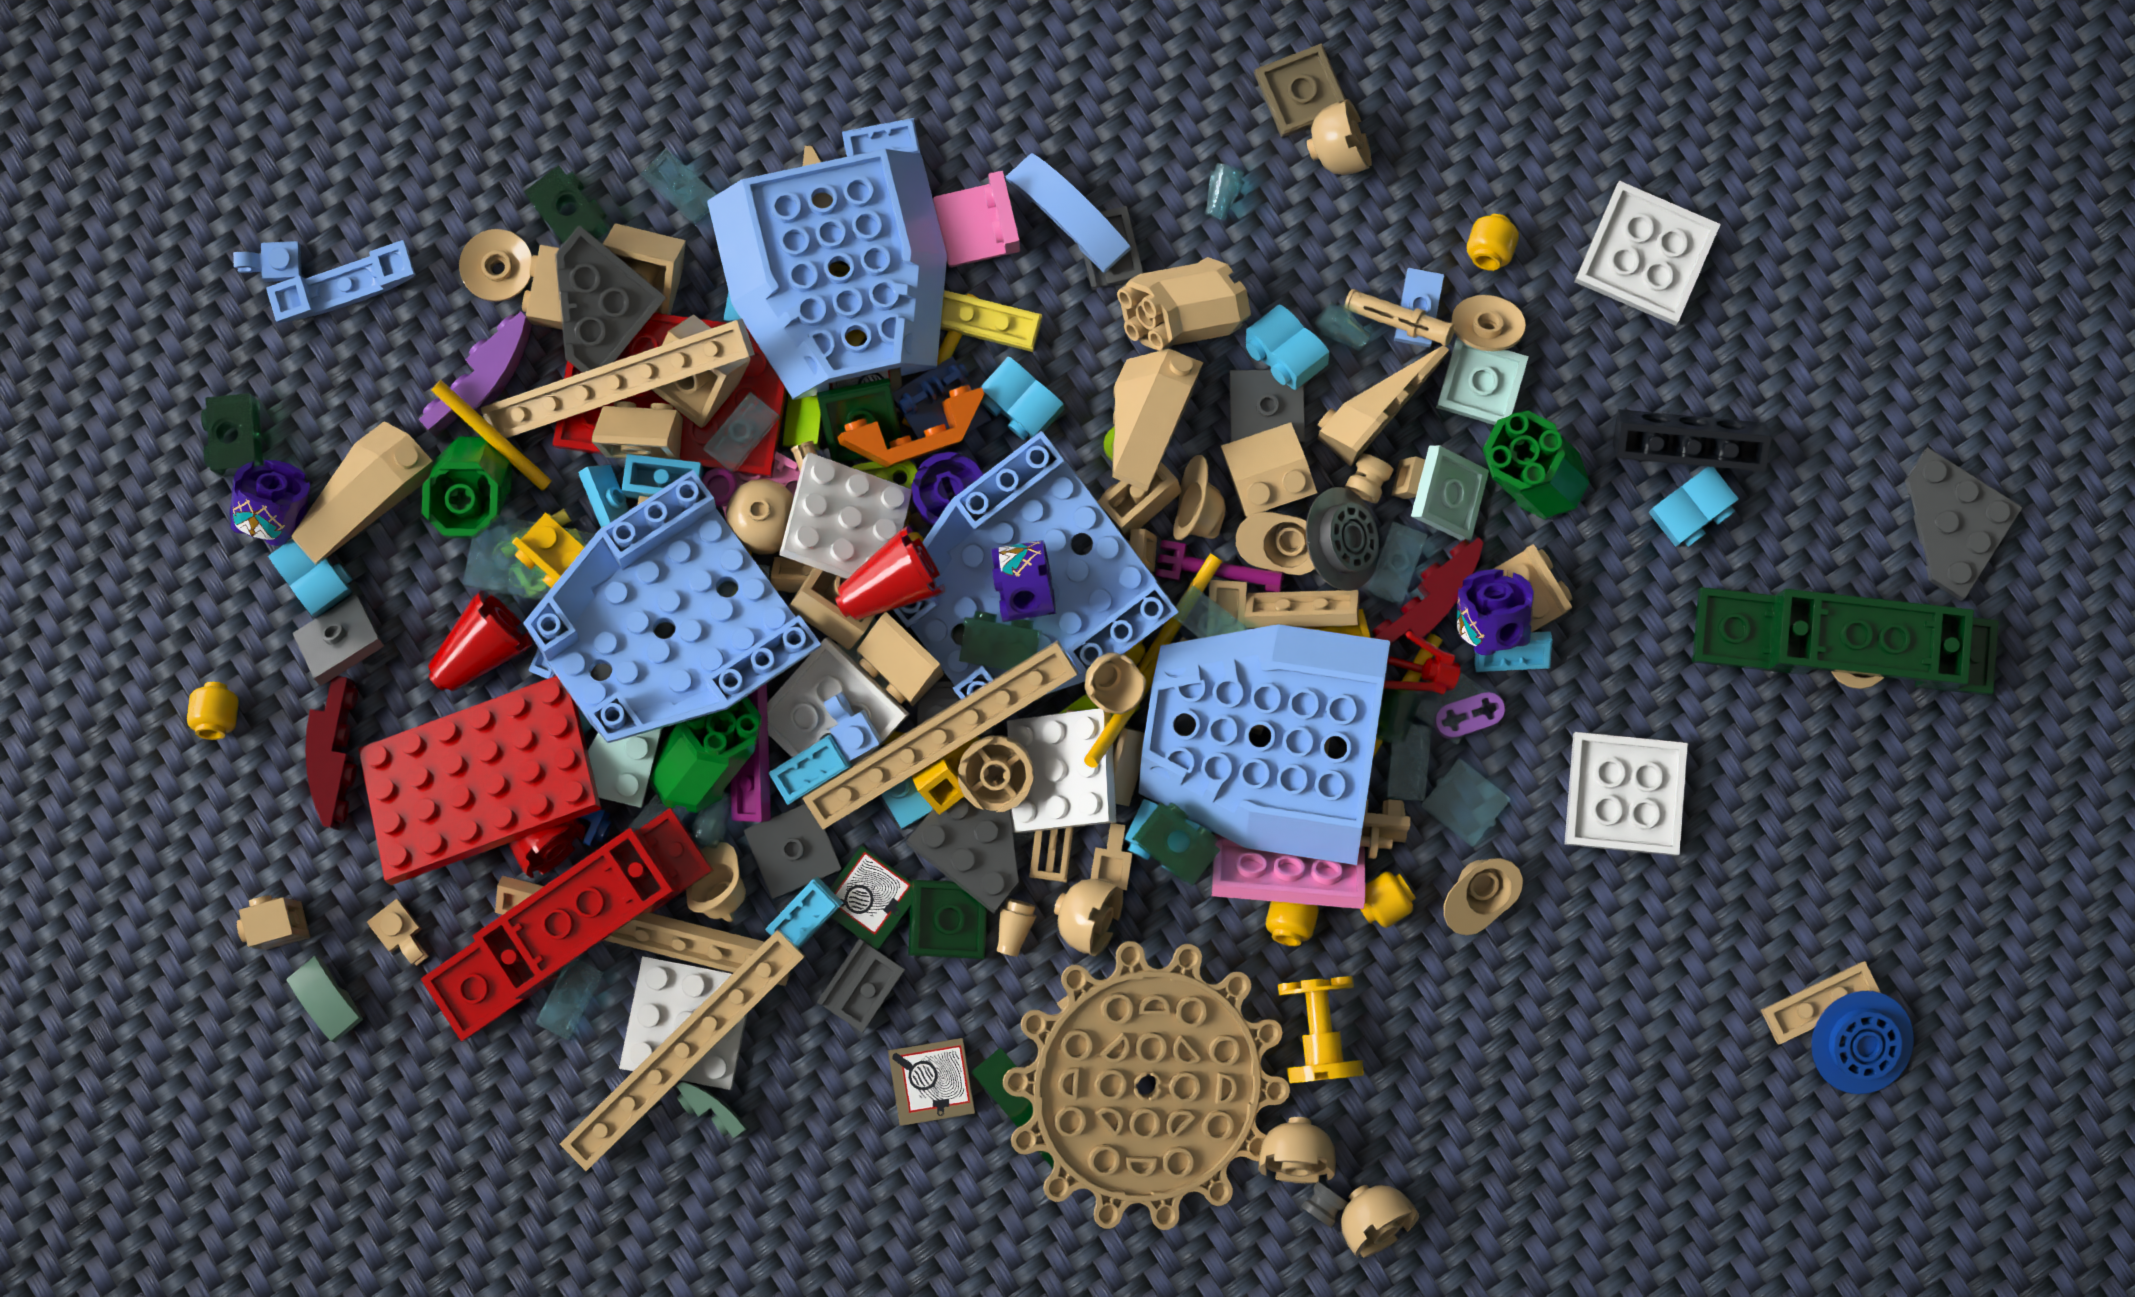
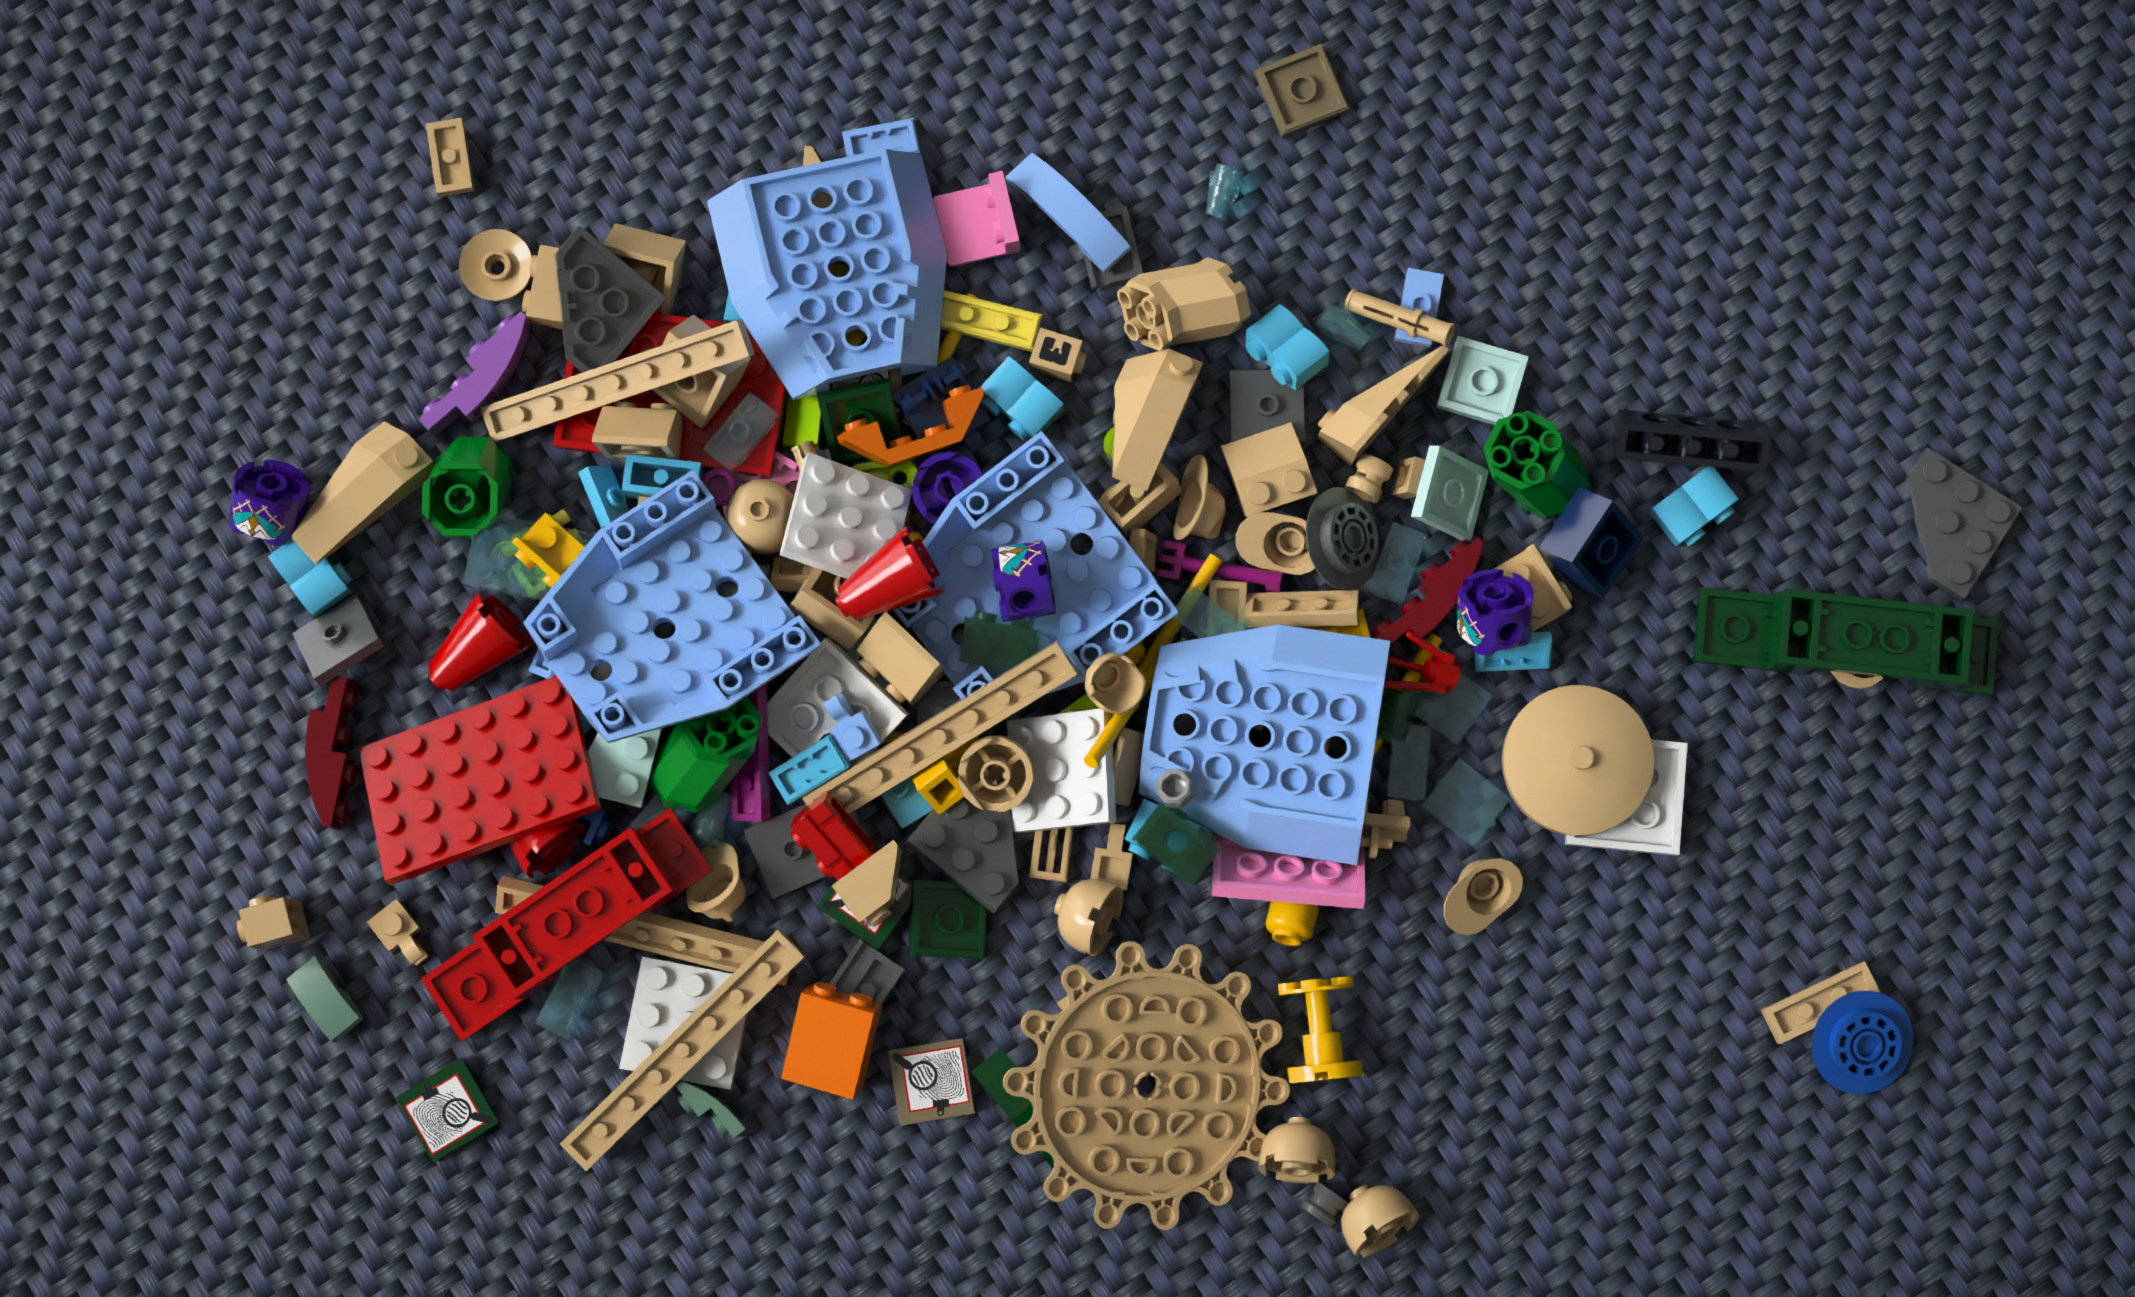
yellow head [187,682,239,740] -> none
clear green brick [201,393,263,477] -> none
light blue plate [234,241,301,282] -> none
light blue slope [266,240,416,323] -> none
yellow bar [431,380,552,491] -> none
clear green brick [524,165,608,243] -> none
clear light blue plate [641,148,717,225] -> none
medium azure plate [765,876,843,949] -> none
tan cone [996,898,1037,957] -> none
tan cylinder [1307,99,1372,175] -> none
yellow head [1360,872,1416,928] -> none
medium lavender beam [1434,692,1505,739] -> none
tan dish [1451,295,1526,351] -> none
yellow head [1467,214,1519,271] -> none
white plate [1574,181,1721,326] -> none
none -> tile [395,1057,501,1163]
none -> tan plate [426,118,475,197]
none -> orange brick [781,982,882,1100]
none -> red brick [790,791,877,881]
none -> tan slope [832,840,902,927]
none -> tan brick [1029,328,1087,383]
none -> light grey tile [1156,769,1195,808]
none -> tan dish [1502,685,1654,836]
none -> dark blue brick [1539,487,1644,598]

